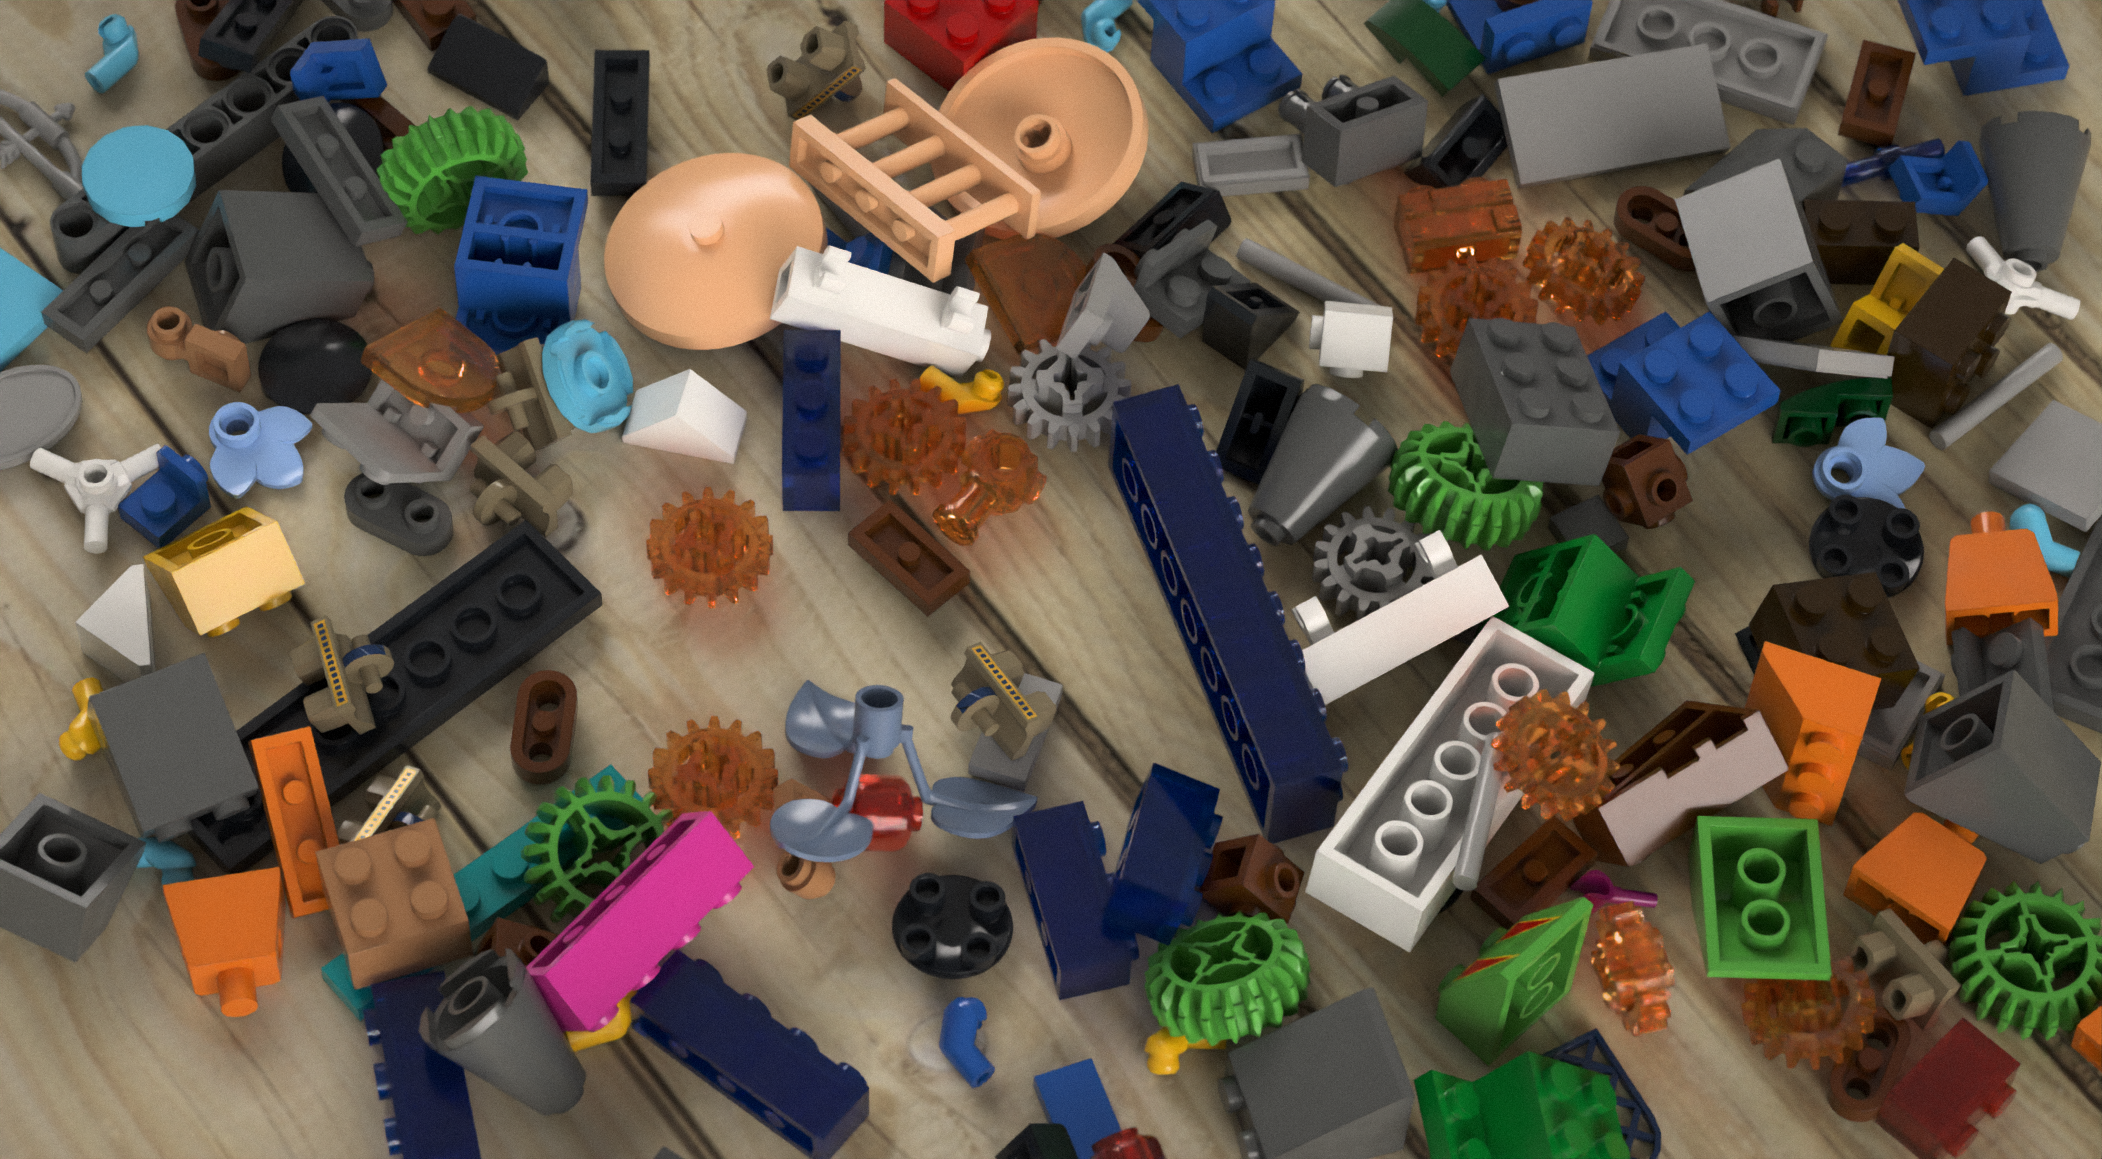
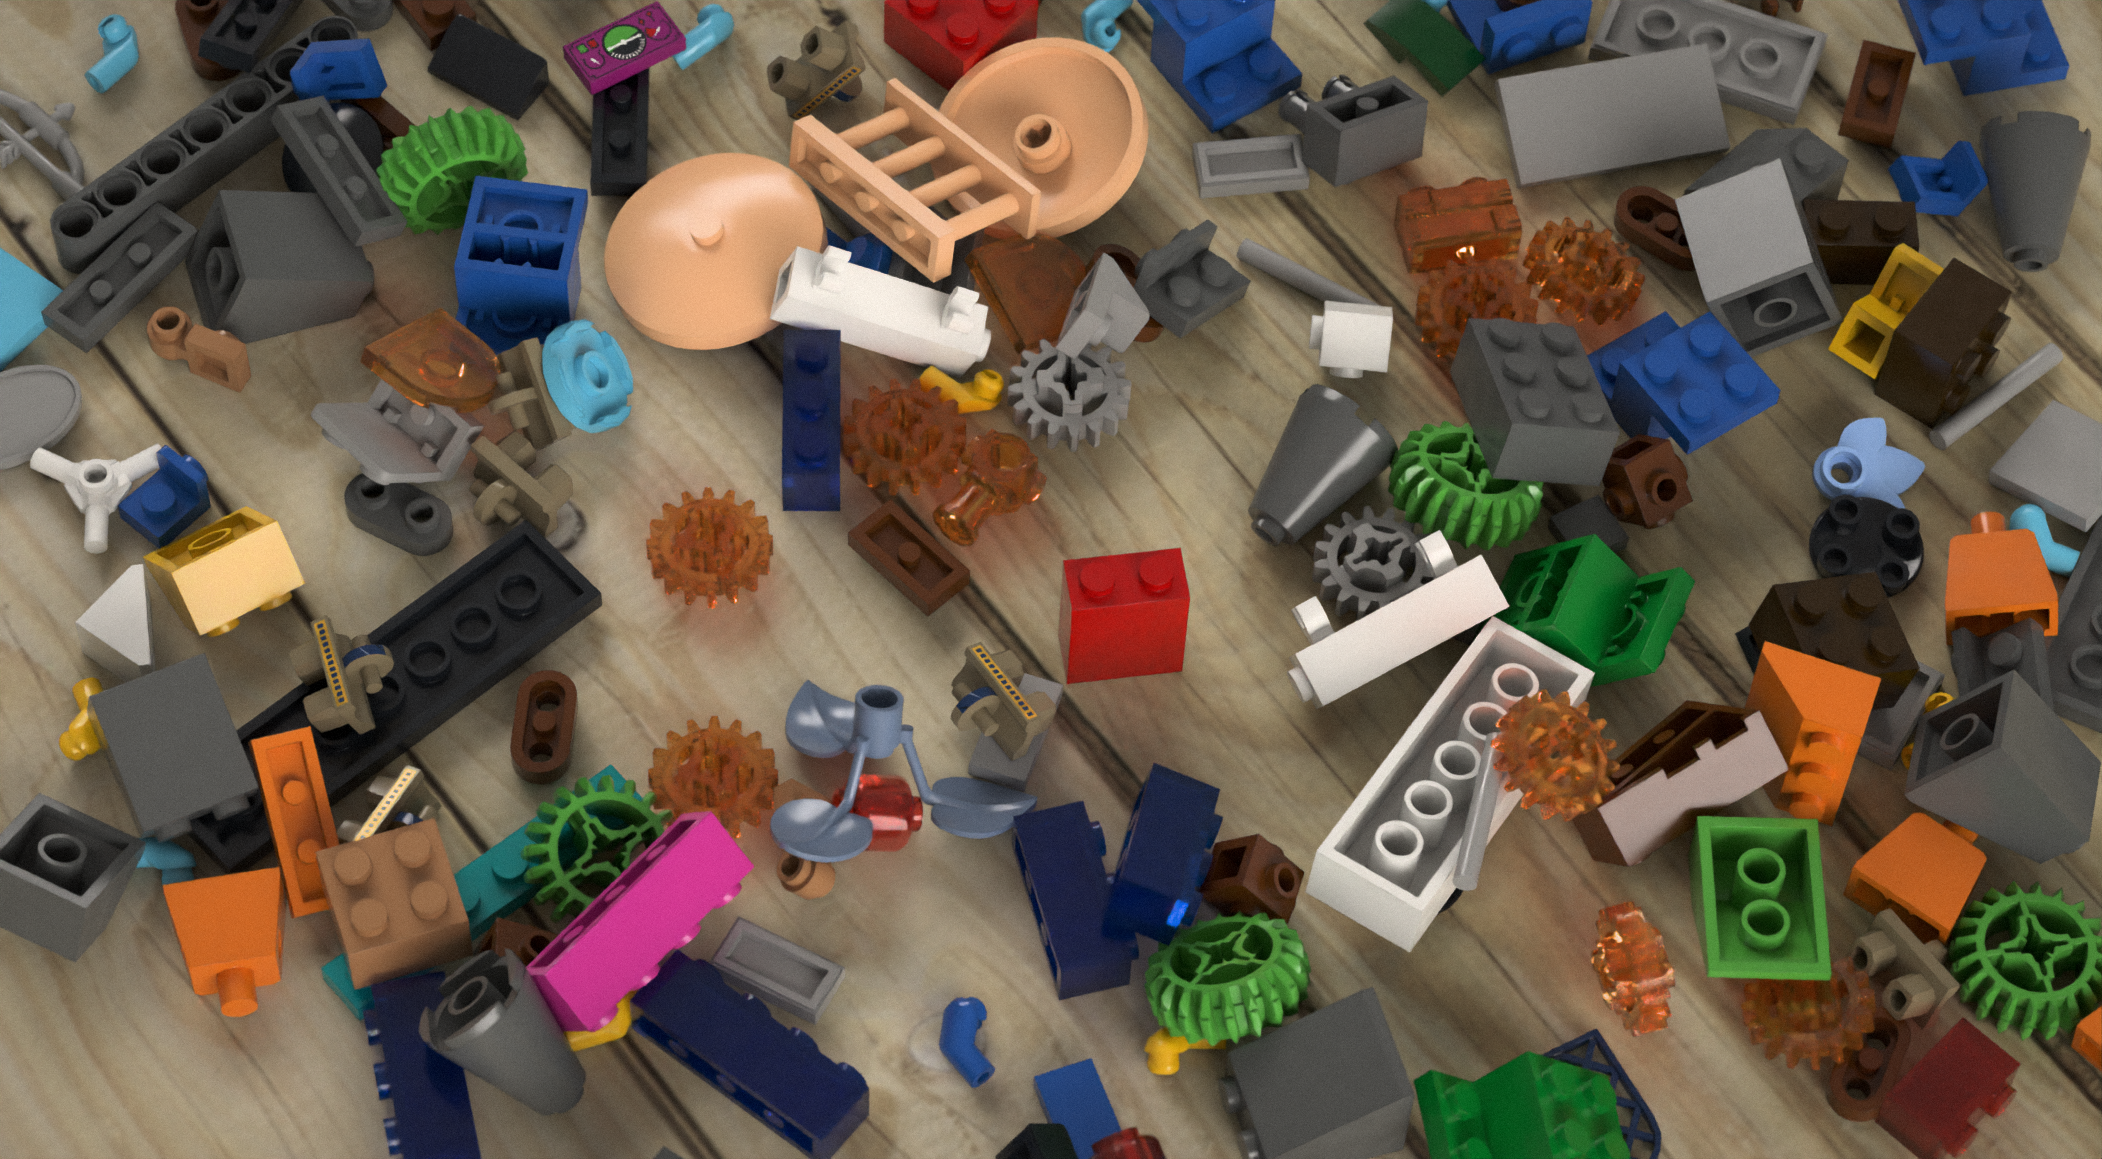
medium azure tile [82,125,196,227] -> none
light blue plate [209,402,313,499] -> none
black dish [258,319,373,415] -> none
white slope [622,369,747,464] -> none
black dish [892,873,1013,979] -> none
clear blue brick [1108,384,1348,844] -> none
black slope [1113,182,1231,259] -> none
black slope [1202,282,1300,371] -> none
black slope [1211,358,1305,485] -> none
black slope [1404,94,1508,206] -> none
bright green slope [1435,897,1593,1066] -> none
reddish brown plate [1470,815,1598,930] -> none
magenta hand [1570,870,1658,916] -> none
light grey tile [1733,336,1894,379] -> none
dark green slope [1772,377,1893,447] -> none
clear blue bar [1841,138,1945,187] -> none
white piece [1966,236,2080,320] -> none
none -> magenta tile [563,1,686,95]
none -> medium azure arm [672,4,734,70]
none -> light grey tile [708,916,845,1025]
none -> red brick [1058,548,1190,684]

